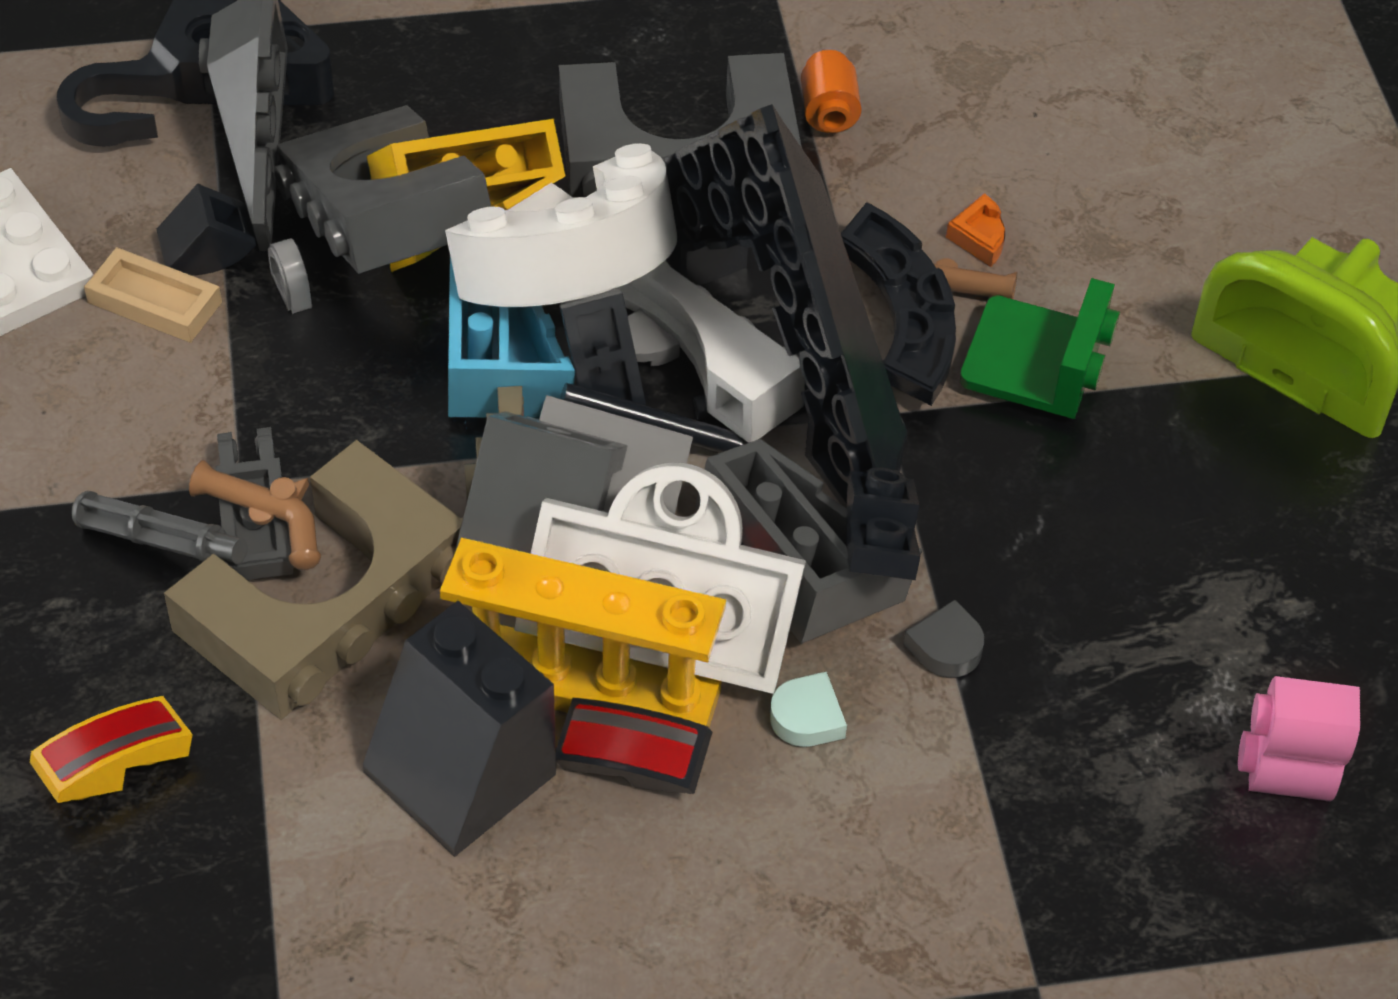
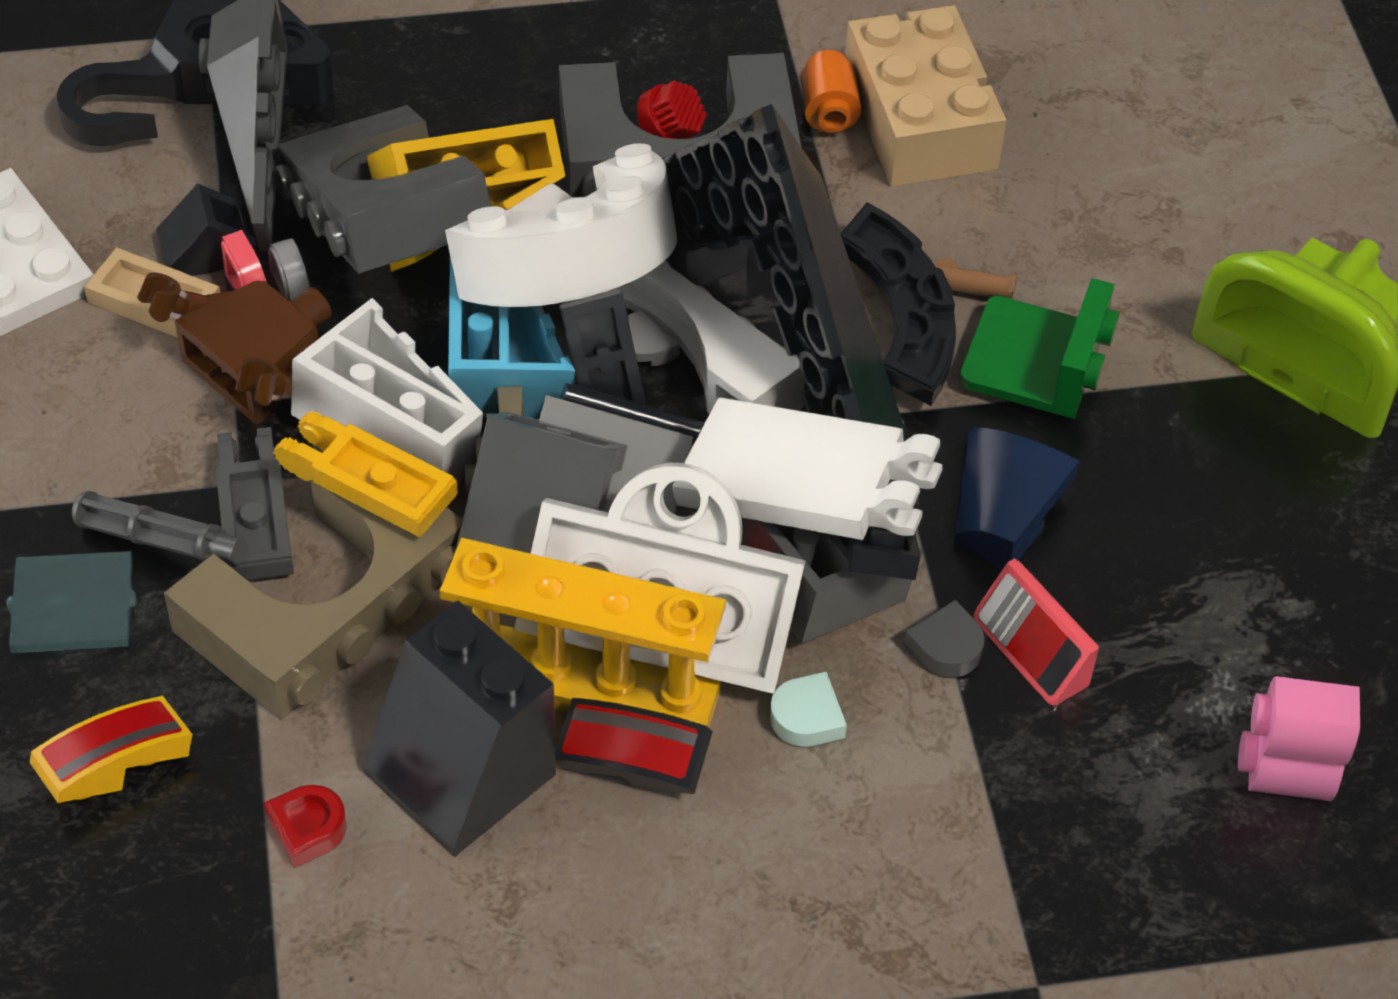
medium nougat piece [189,460,321,570] -> none
orange tile [946,193,1005,267] -> none
none -> clear light blue piece [6,551,137,653]
none -> reddish brown torso [137,272,332,425]
none -> coral tile [221,230,266,290]
none -> red tile [264,785,347,868]
none -> yellow hinge [273,411,458,538]
none -> white wedge [291,298,483,485]
none -> red piece [636,81,707,139]
none -> white tile [672,397,943,540]
none -> tan piece [845,5,1007,187]
none -> dark blue slope [954,427,1080,570]
none -> slope [973,558,1099,706]

